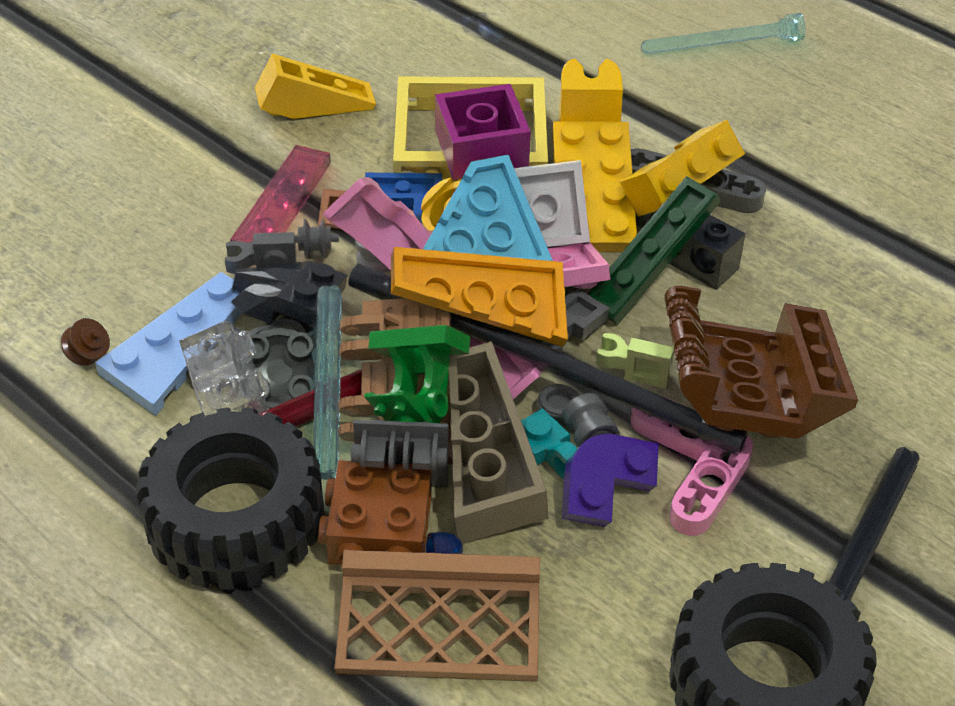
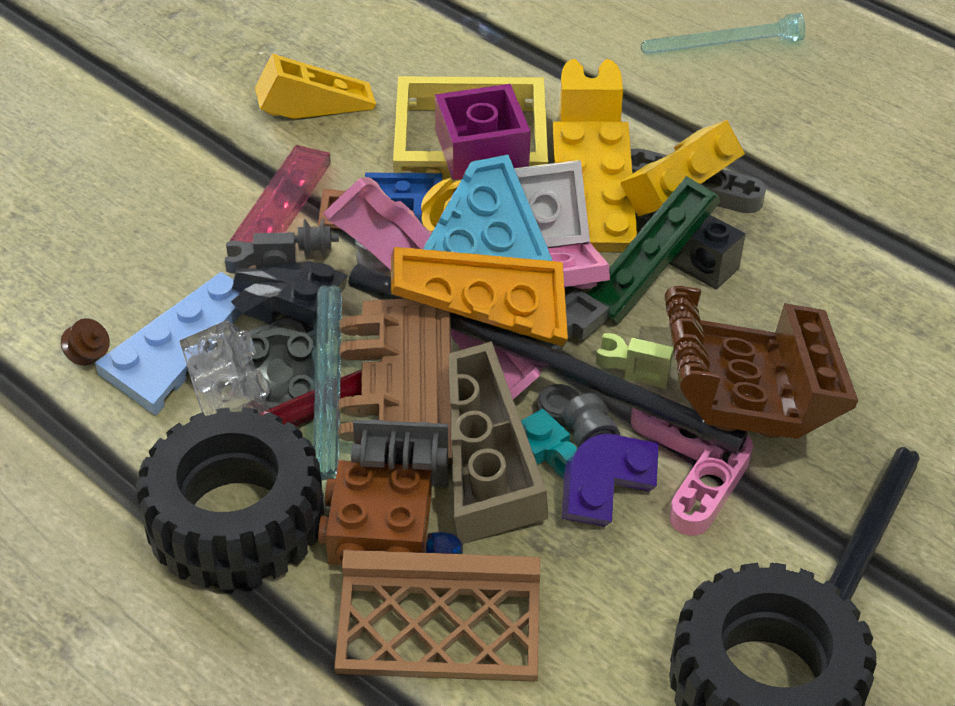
green tile [364,325,470,423] -> none

